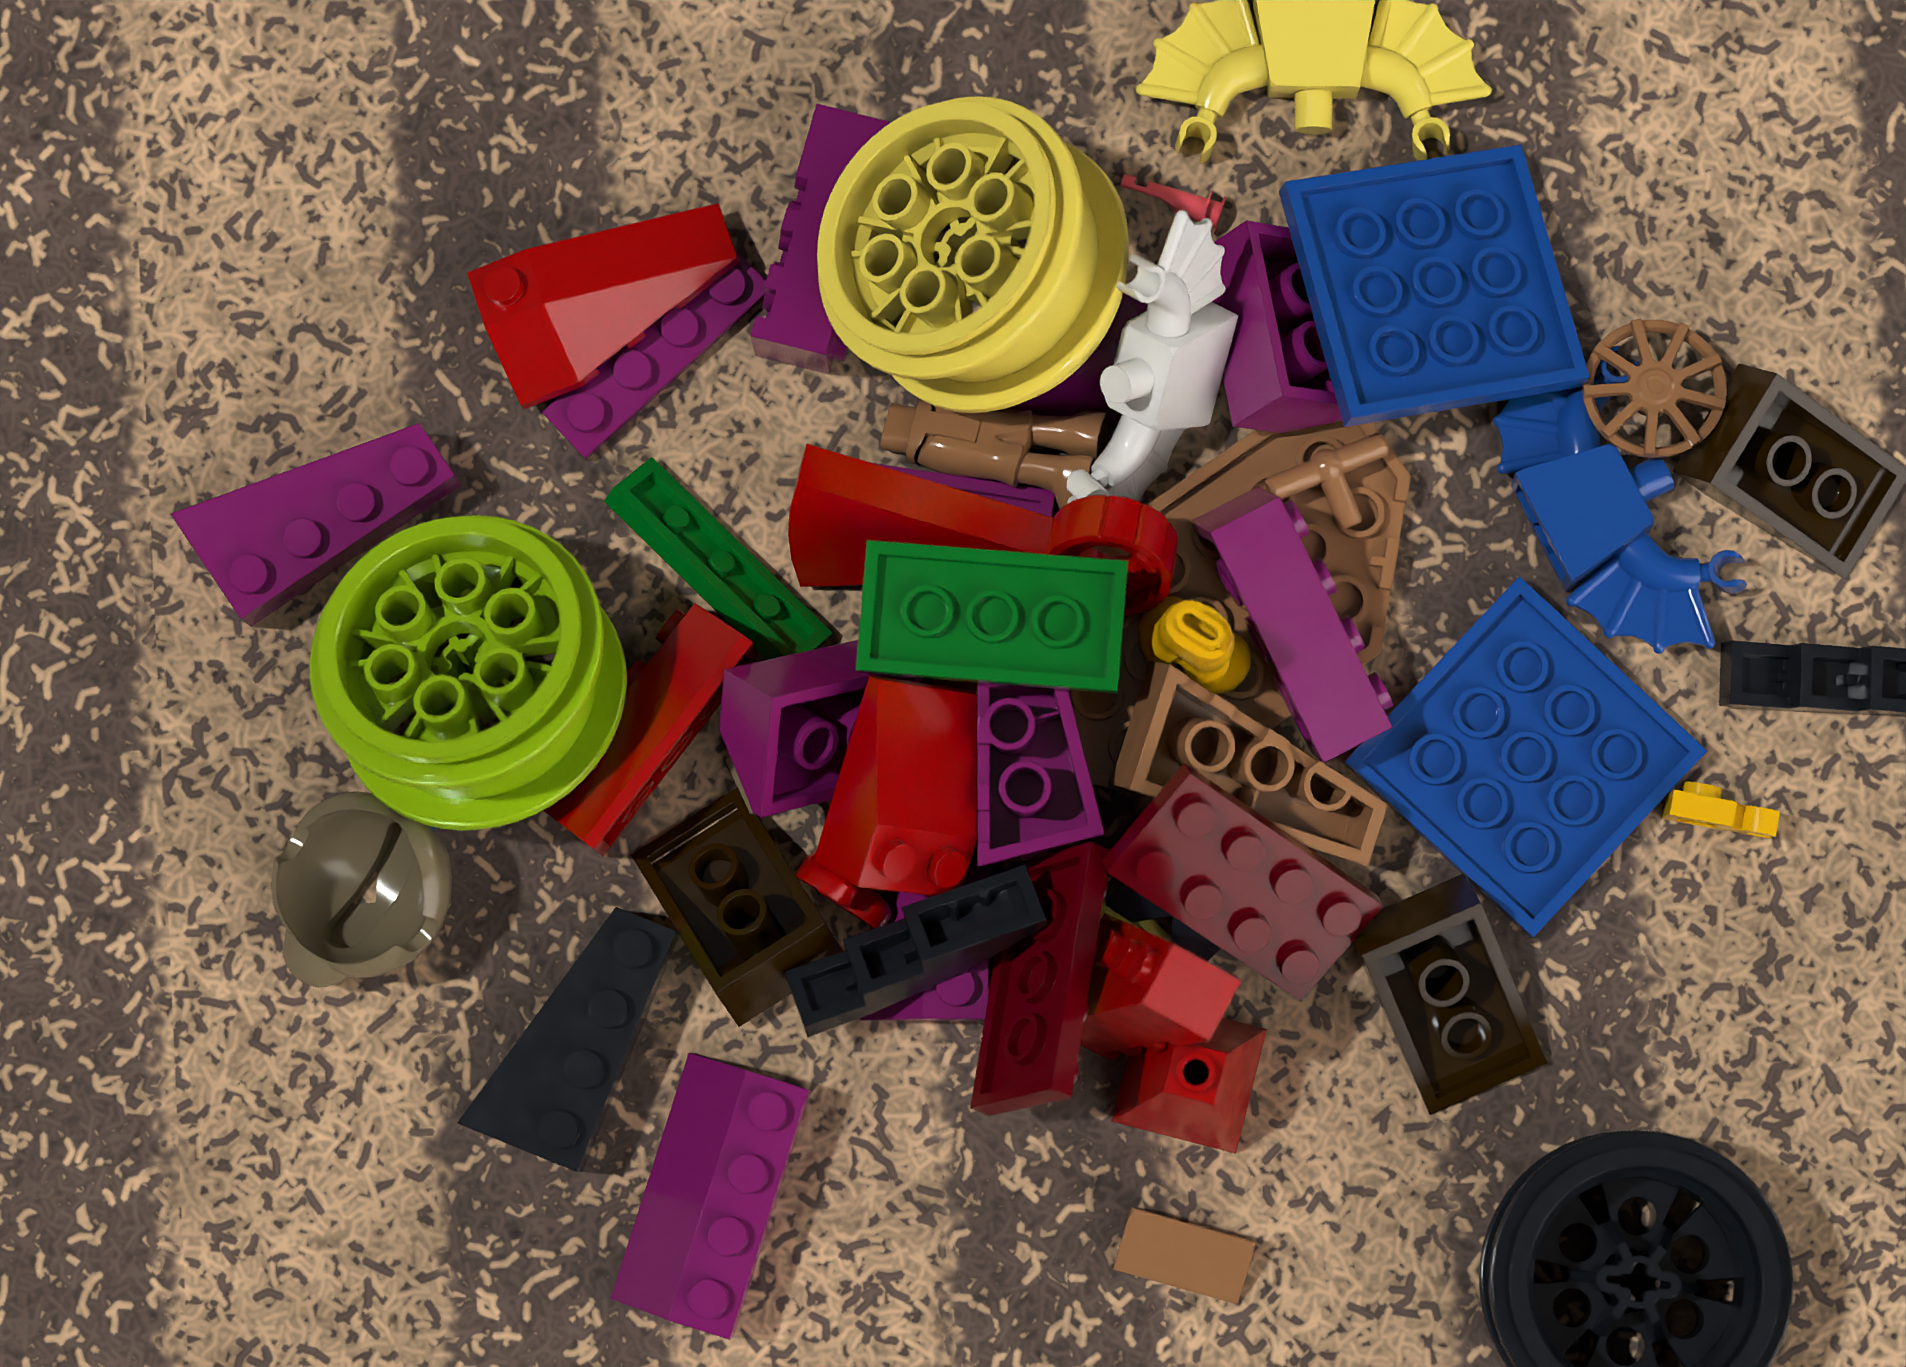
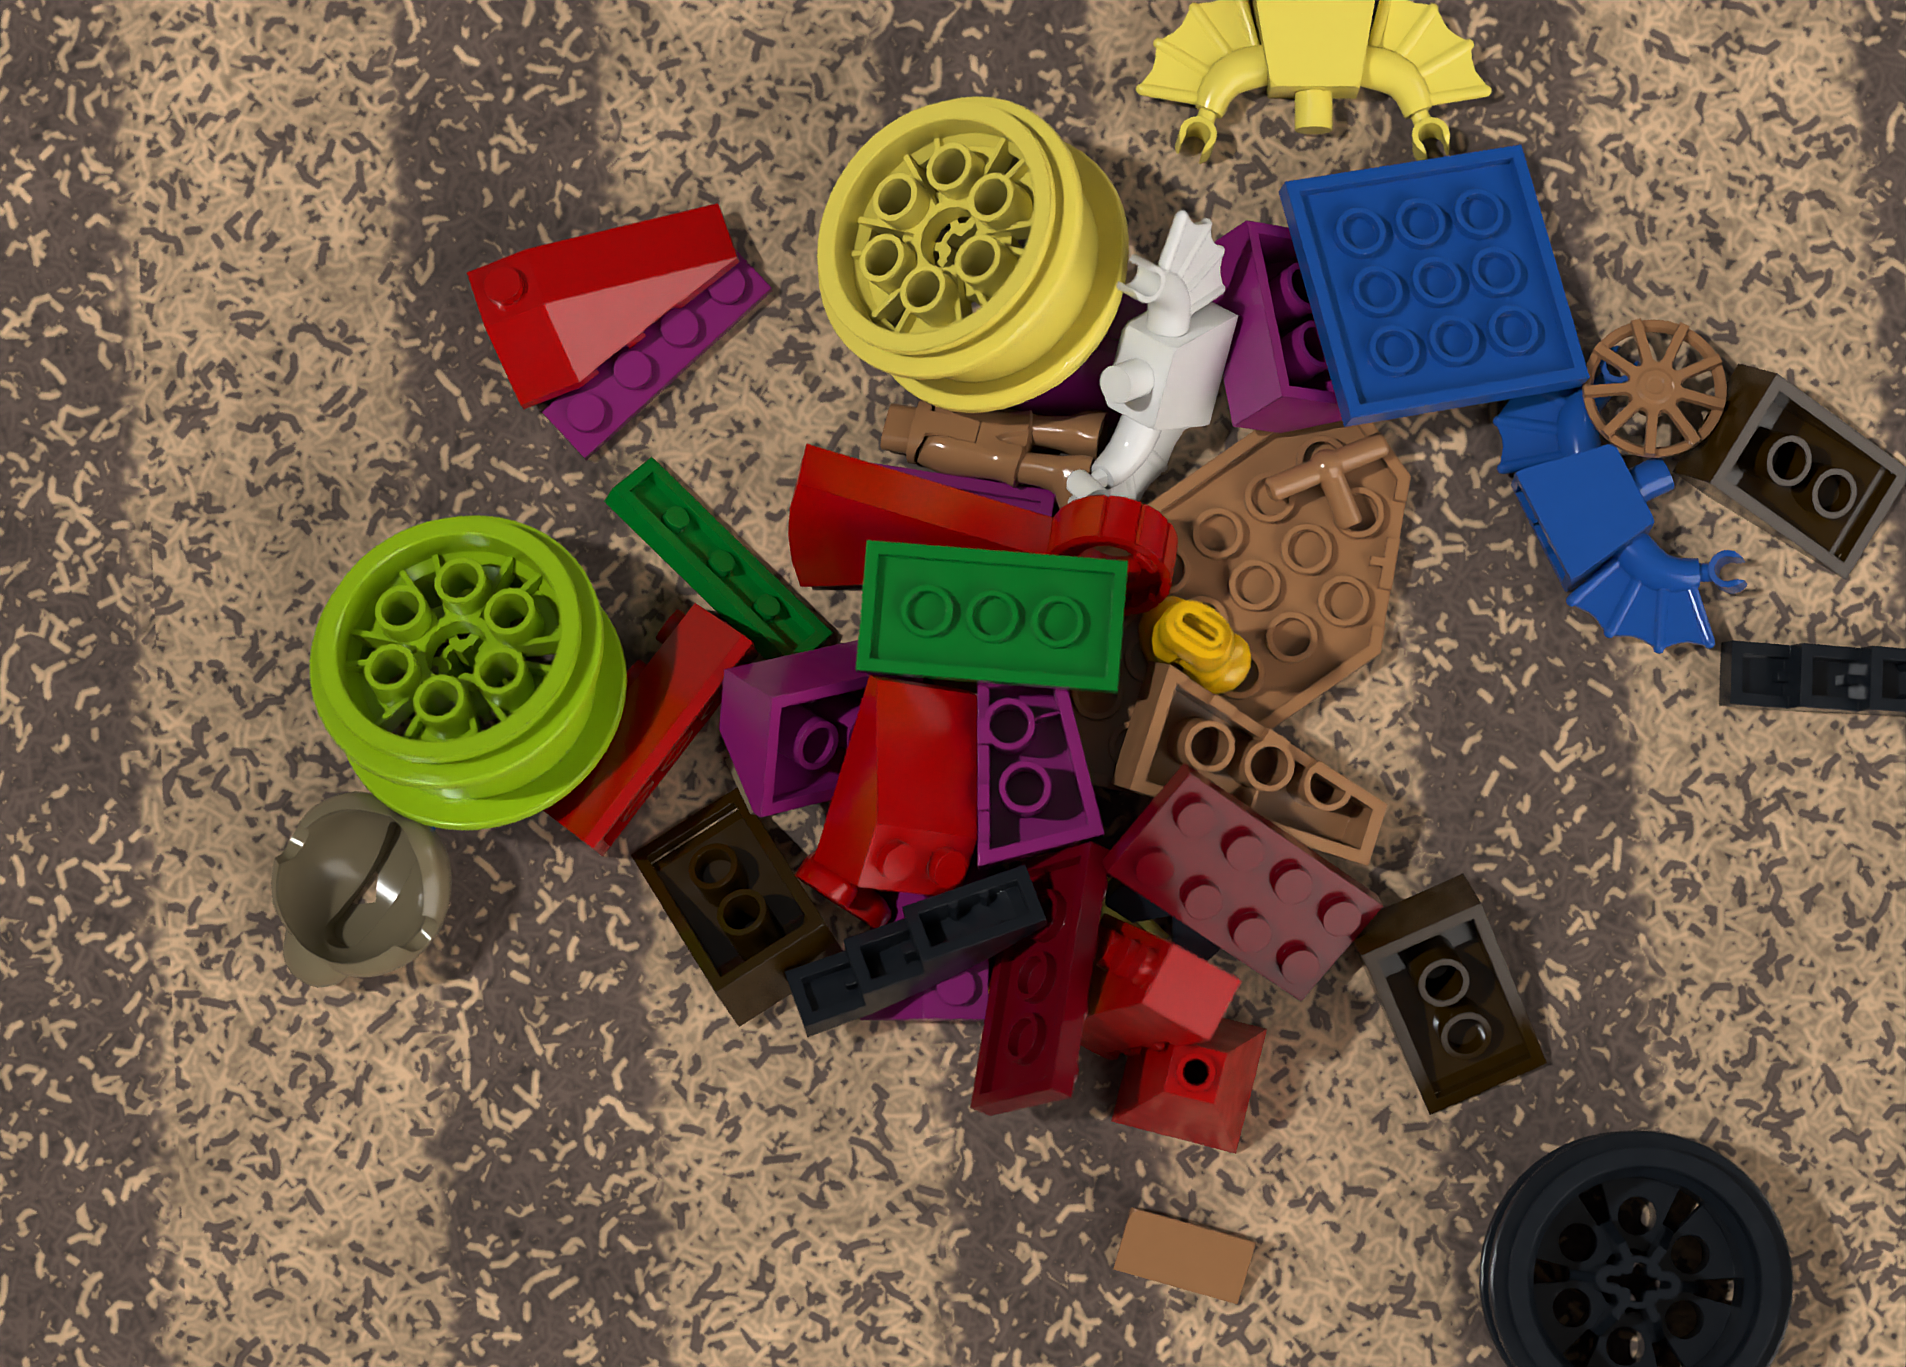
magenta wedge [170,423,462,627] -> none
black wedge [457,907,680,1172] -> none
magenta slope [610,1053,811,1340] -> none
magenta wedge [750,103,890,375] -> none
coral piece [1120,173,1226,234] -> none
magenta wedge [1190,487,1393,763] -> none
blue plate [1343,576,1707,939] -> none
yellow plate [1662,782,1780,839] -> none

